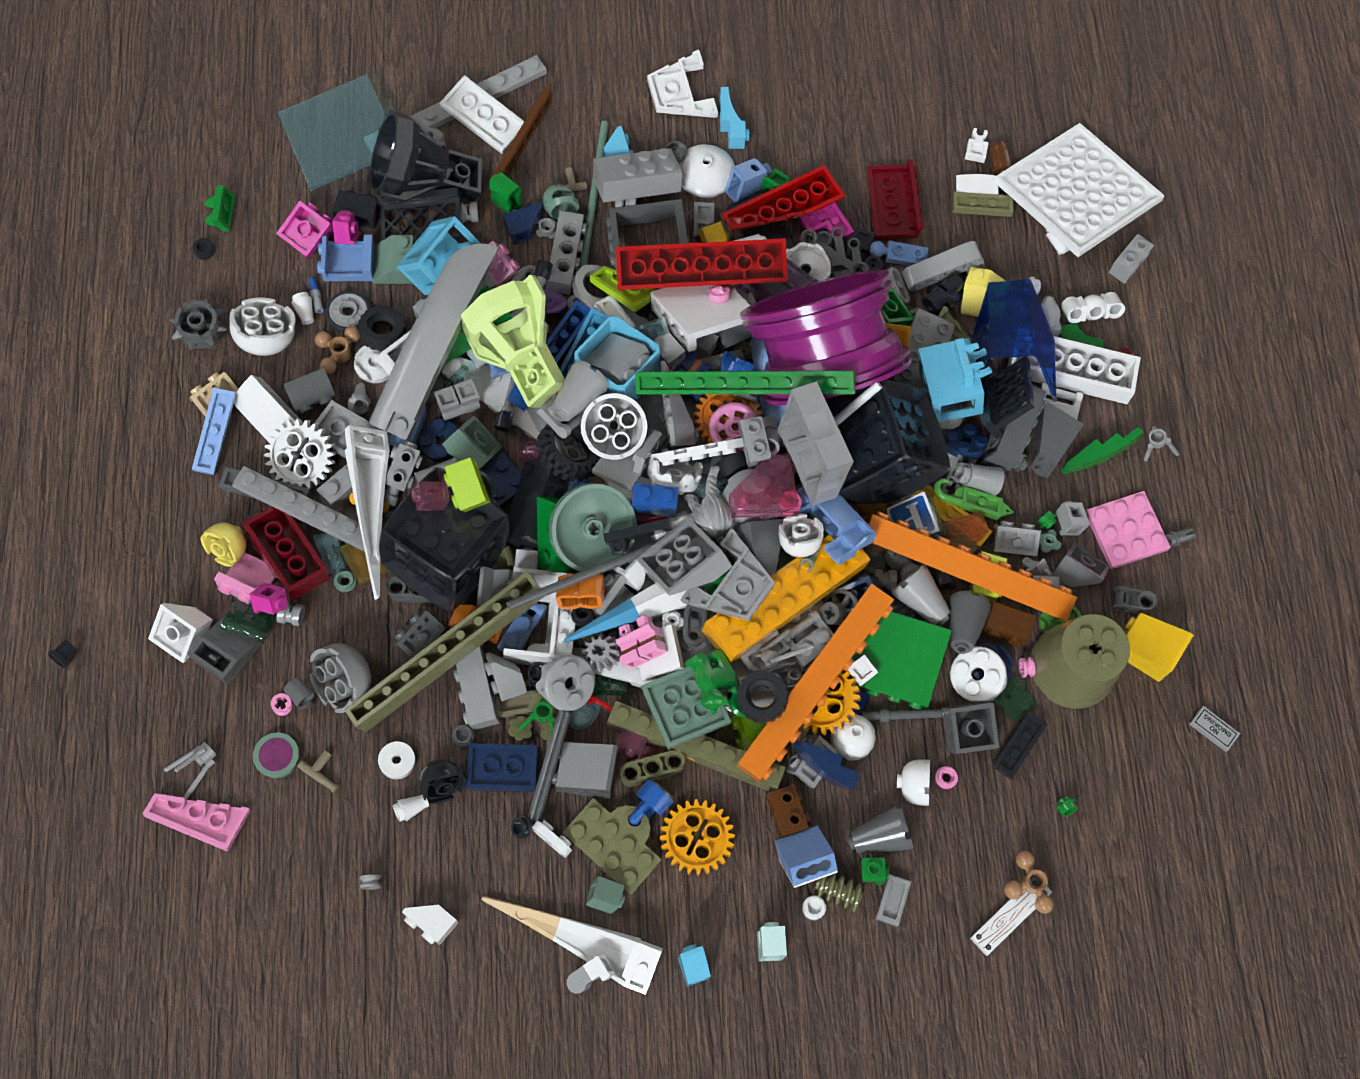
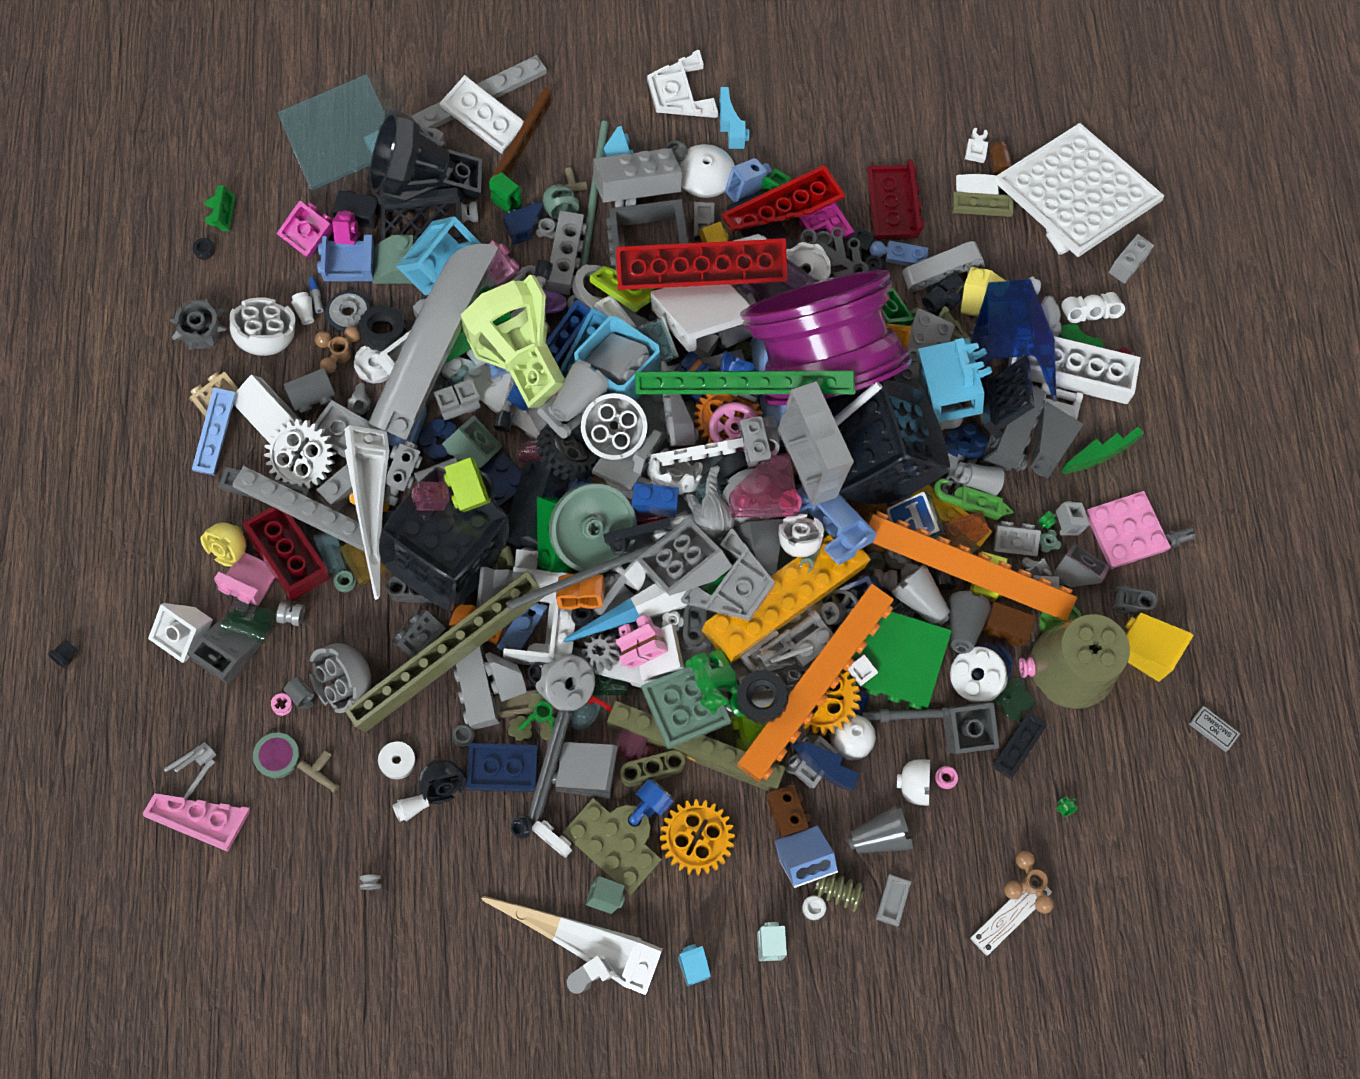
dark pink brick [249,582,288,615] -> none
white slope [402,905,458,945] -> none
light grey brick [654,332,686,371] -> none
bright pink tile [709,285,730,303] -> none
green bracket [861,858,889,885] -> none
light grey plate [887,267,910,304] -> none
light grey plant [1144,426,1179,461] -> none

